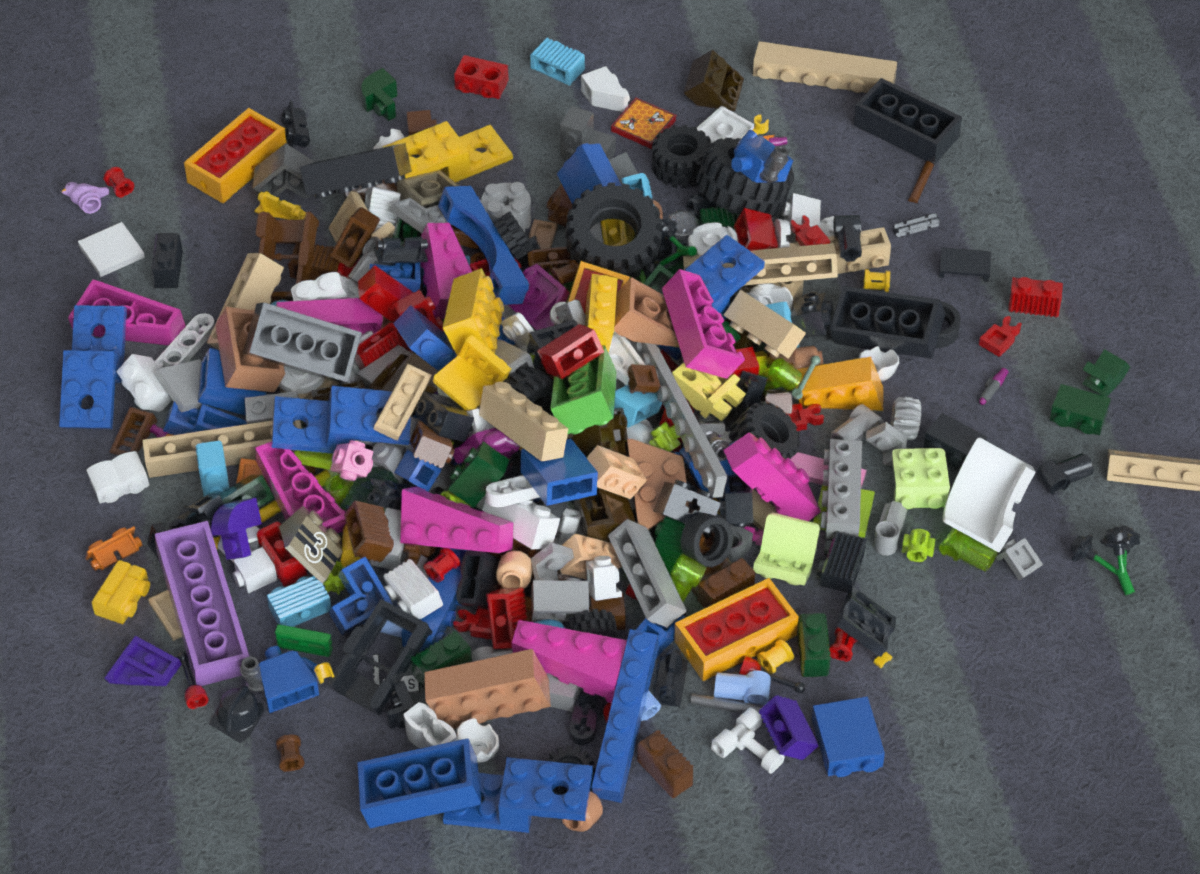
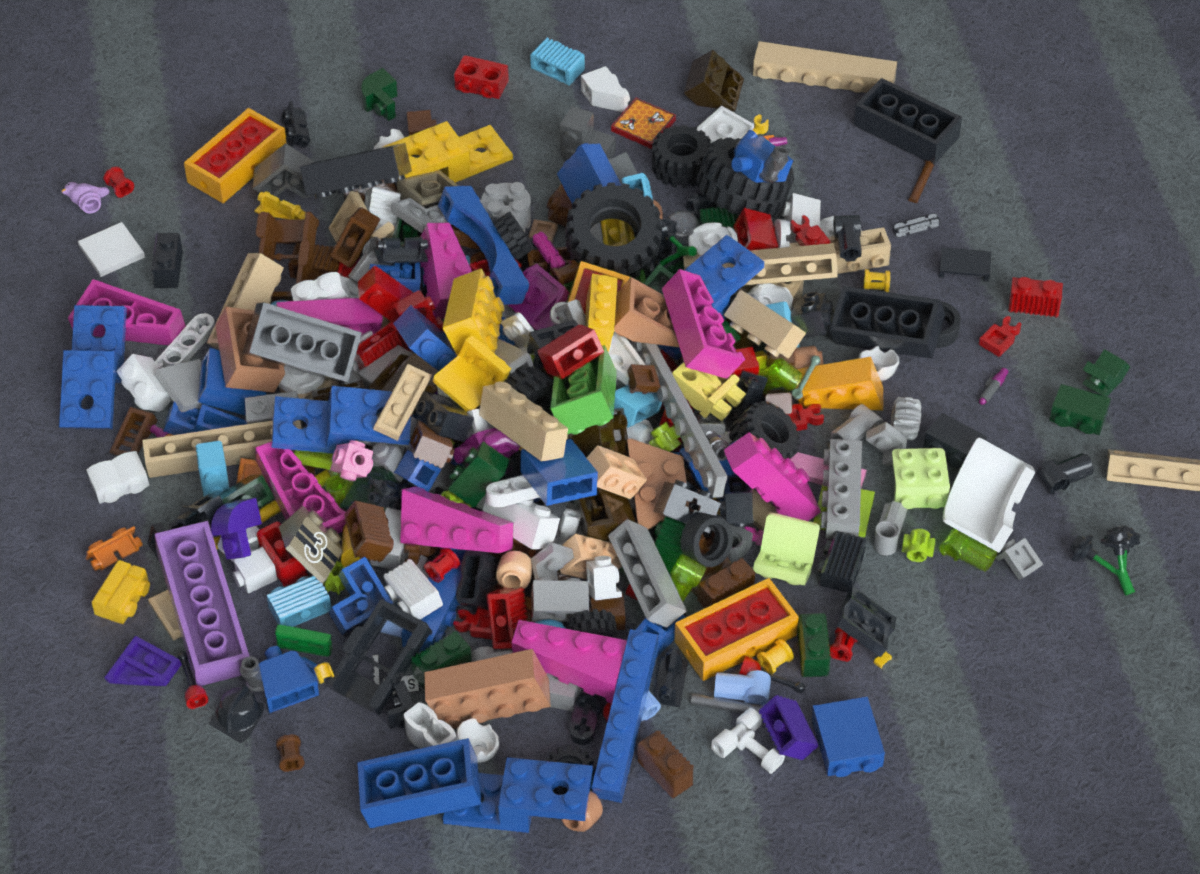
none -> dark pink axle [533,232,565,269]

